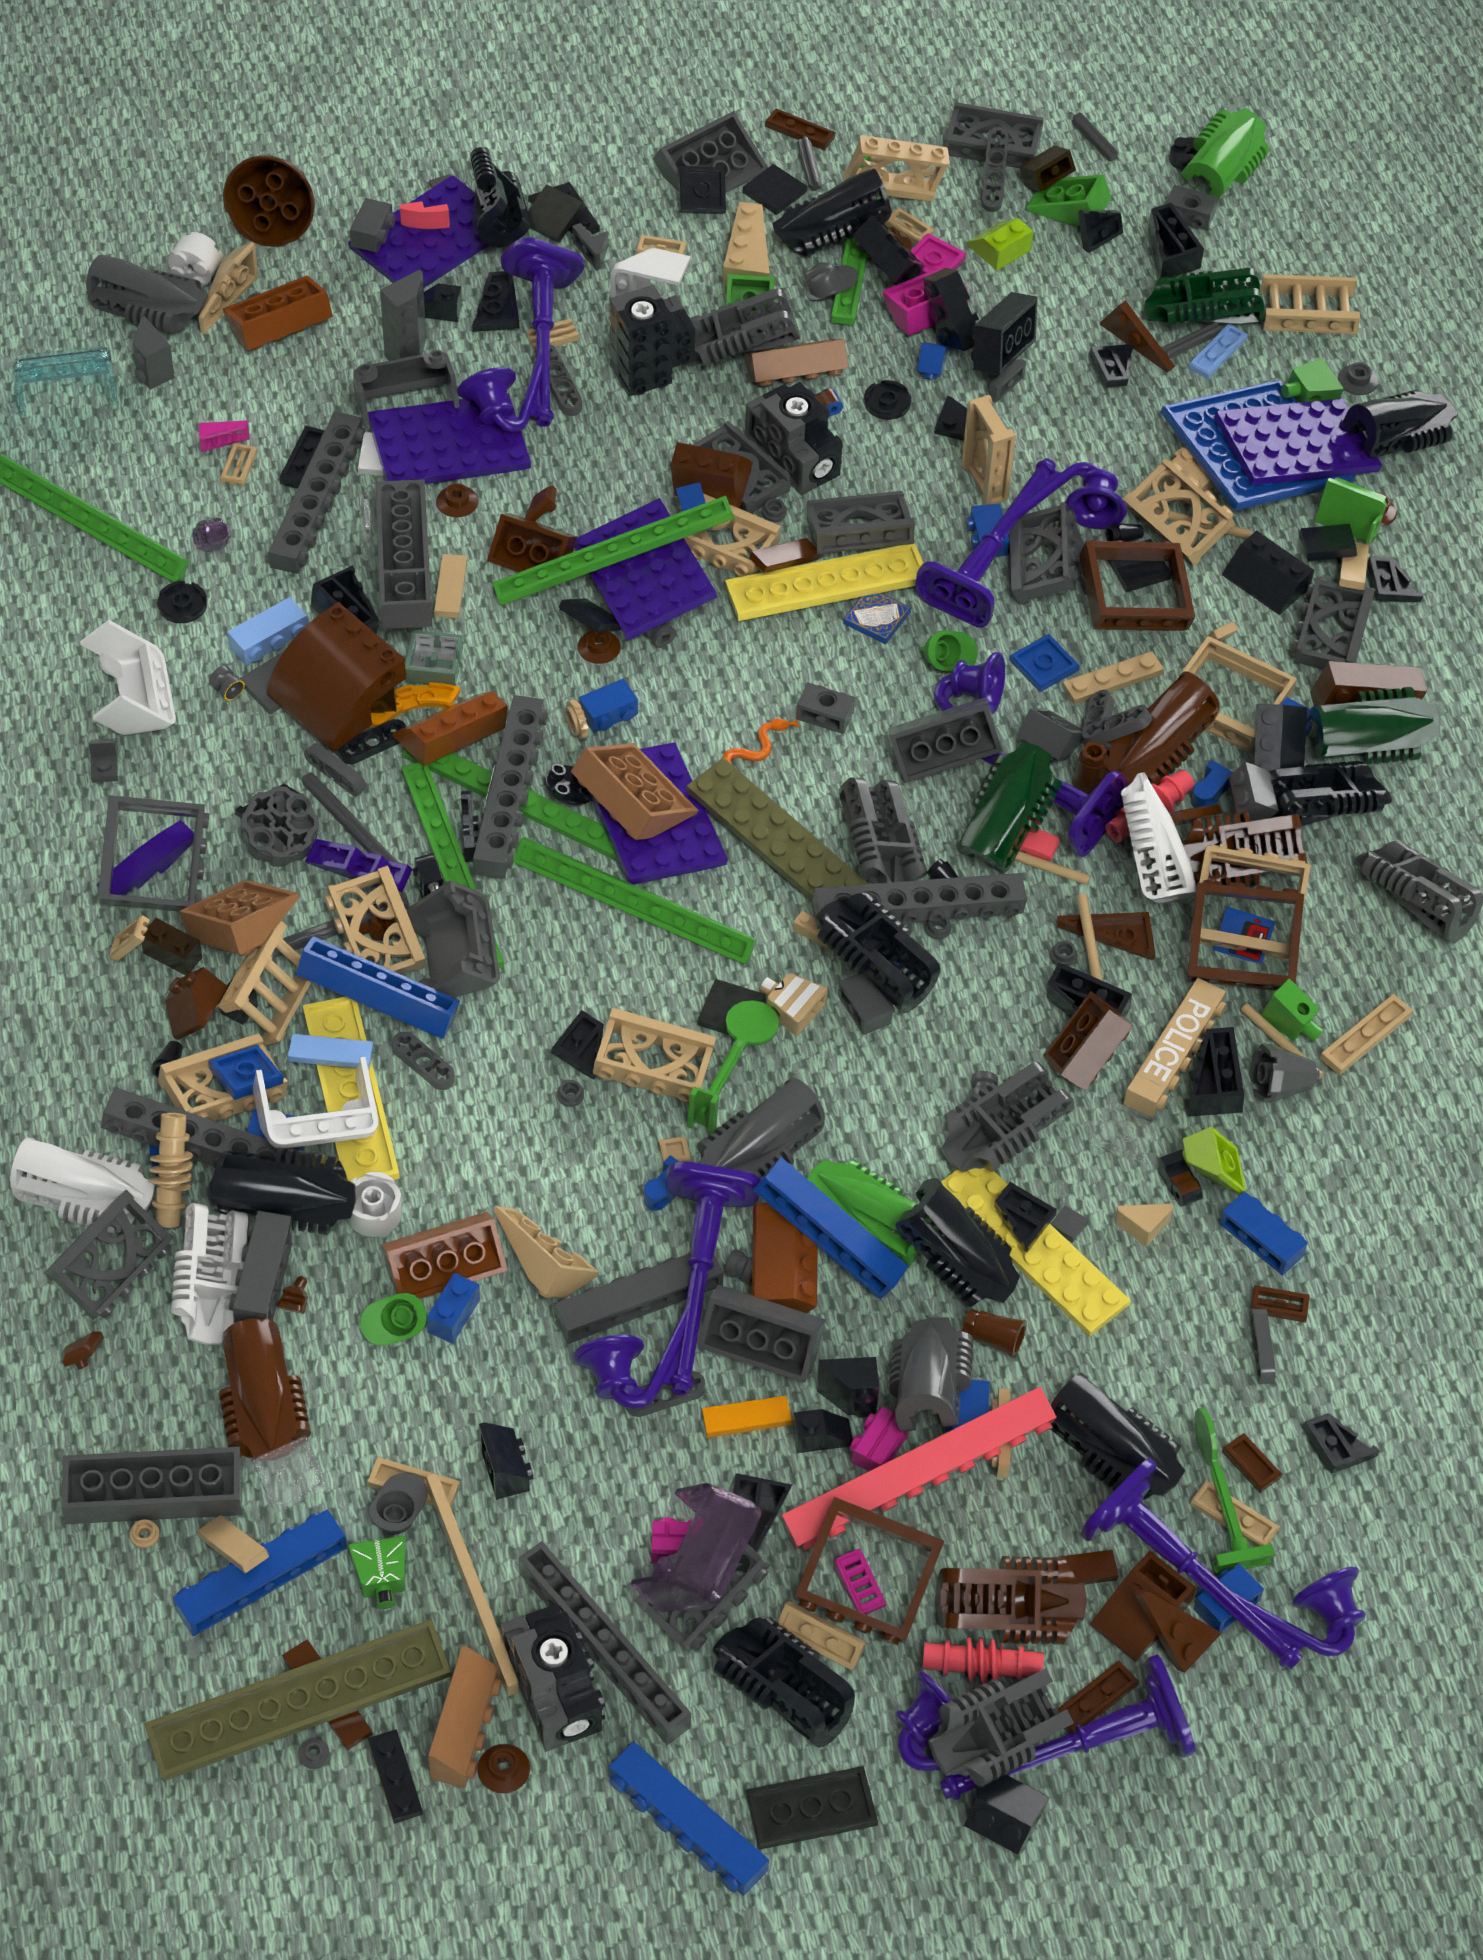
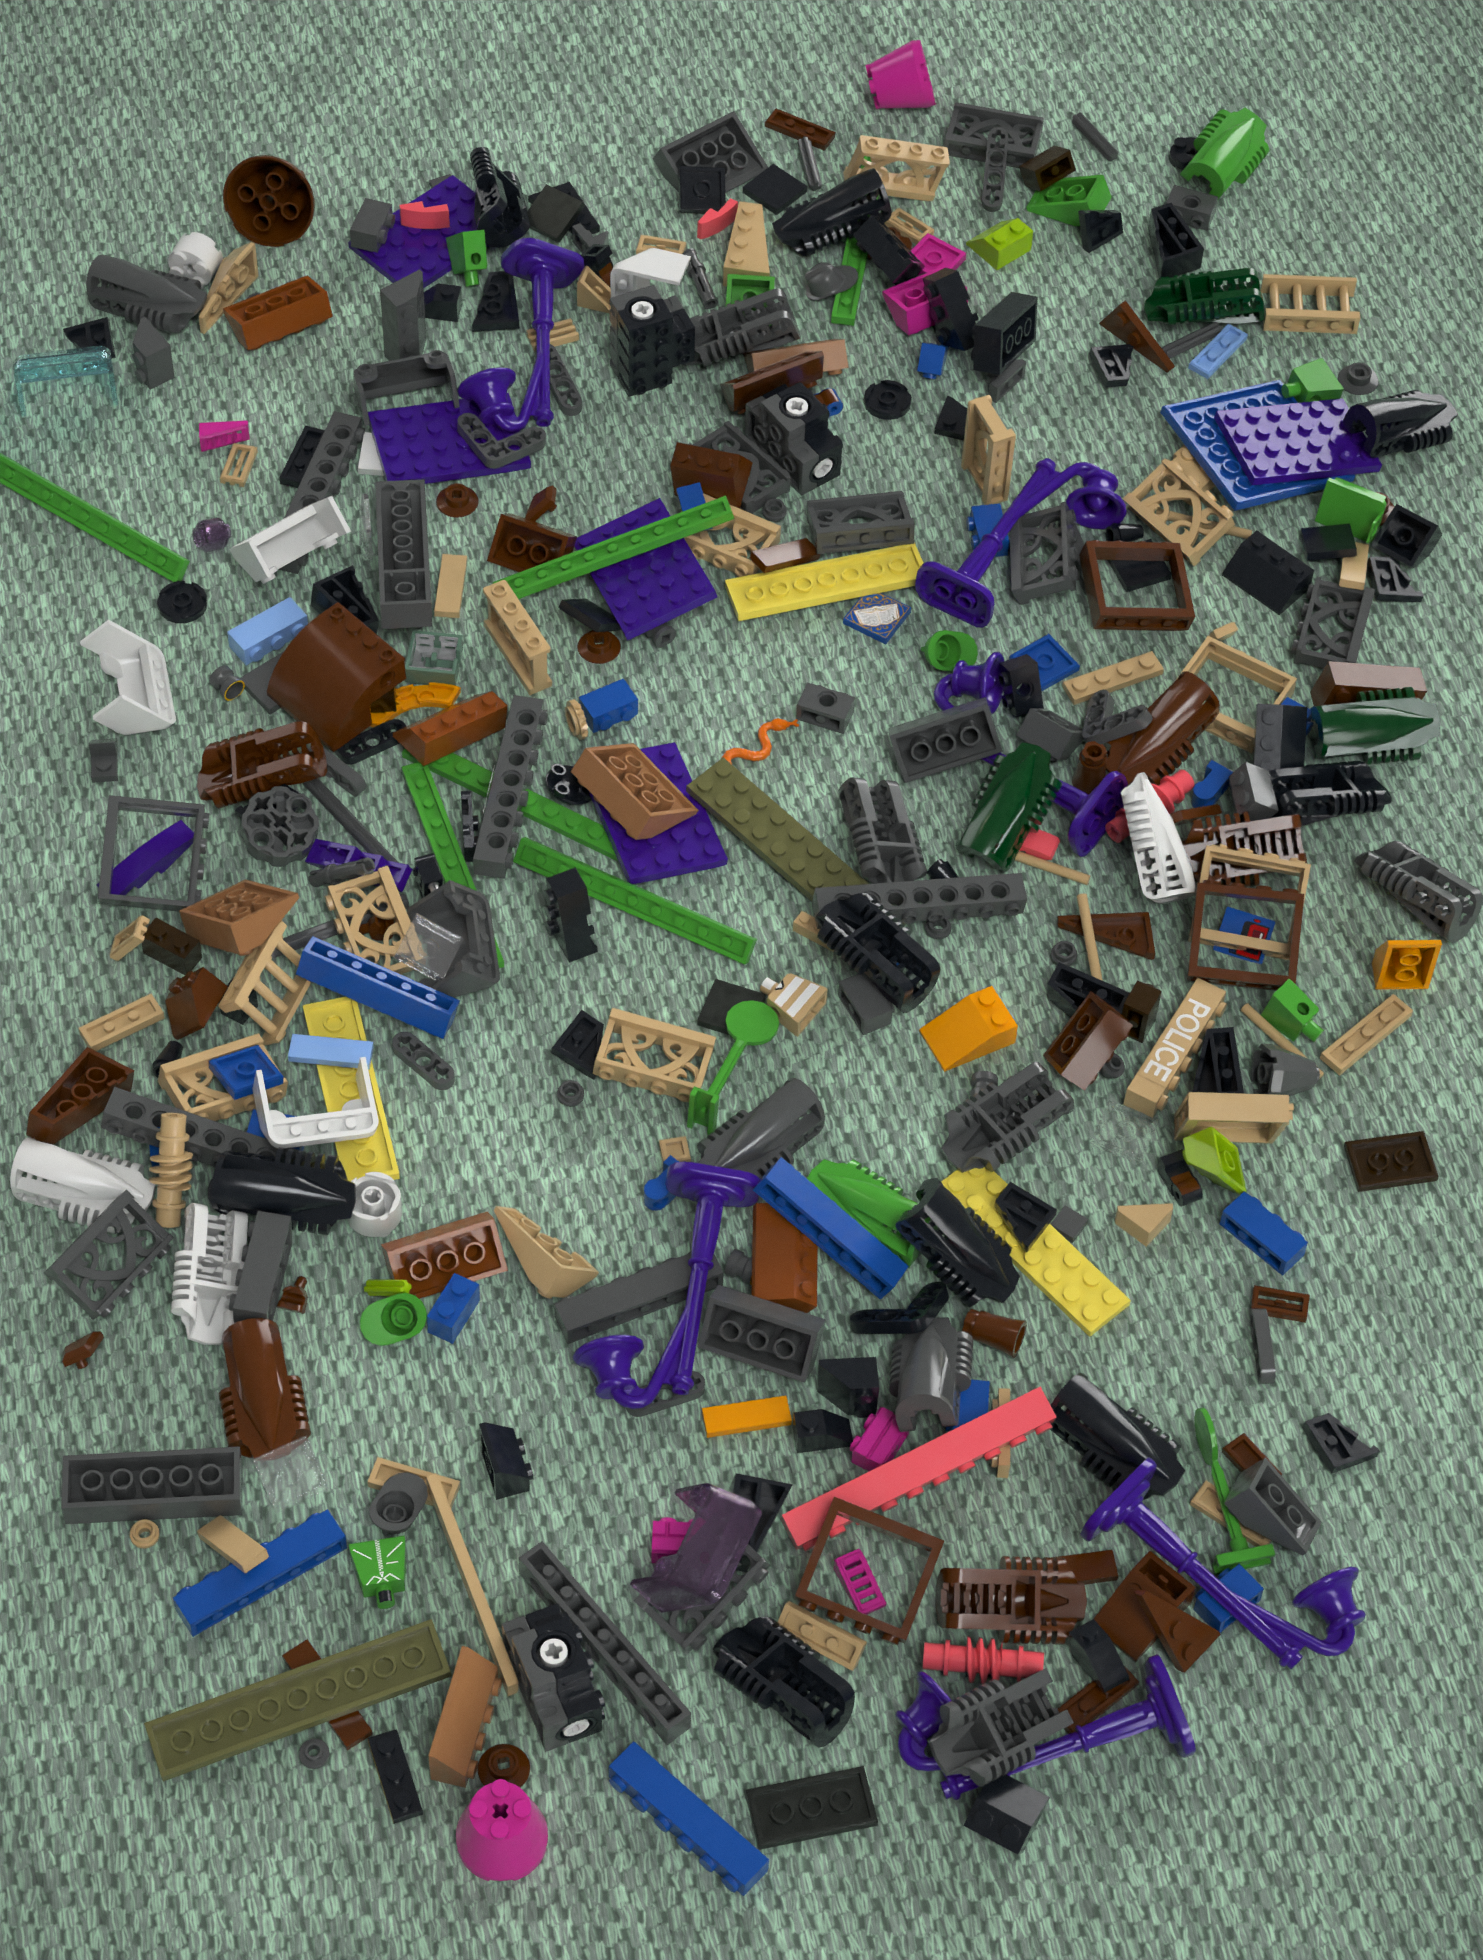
none -> reddish brown wedge [26,1047,135,1145]
none -> black wing [63,317,116,363]
none -> tan plate [79,993,165,1051]
none -> reddish brown connector [197,721,327,809]
none -> white windscreen [229,496,351,584]
none -> dark grey pin [309,857,375,887]
none -> lime axle [363,1279,412,1296]
none -> clear tile [393,913,463,982]
none -> bright green torso [446,230,487,287]
none -> dark pink cone [456,1779,548,1881]
none -> dark grey beam [457,413,546,469]
none -> tan fence [483,580,552,695]
none -> black wedge [544,867,598,963]
none -> tan slope [577,266,611,313]
none -> black leg [581,244,614,288]
none -> dark grey pin [682,248,718,309]
none -> coral slope [697,198,738,239]
none -> reddish brown slope [720,351,824,414]
none -> black beam [850,1282,949,1334]
none -> dark pink cone [865,40,936,110]
none -> light orange slope [919,986,1018,1072]
none -> black brick [998,654,1044,717]
none -> black slope [1069,1619,1129,1693]
none -> dark grey plate [1100,1053,1125,1079]
none -> dark brown brick [1122,980,1162,1043]
none -> tan window [1174,1092,1294,1143]
none -> dark grey slope [1224,1457,1322,1556]
none -> dark brown tile [1344,1131,1439,1192]
none -> black slope [1371,504,1442,568]
none -> light orange slope [1372,940,1442,989]

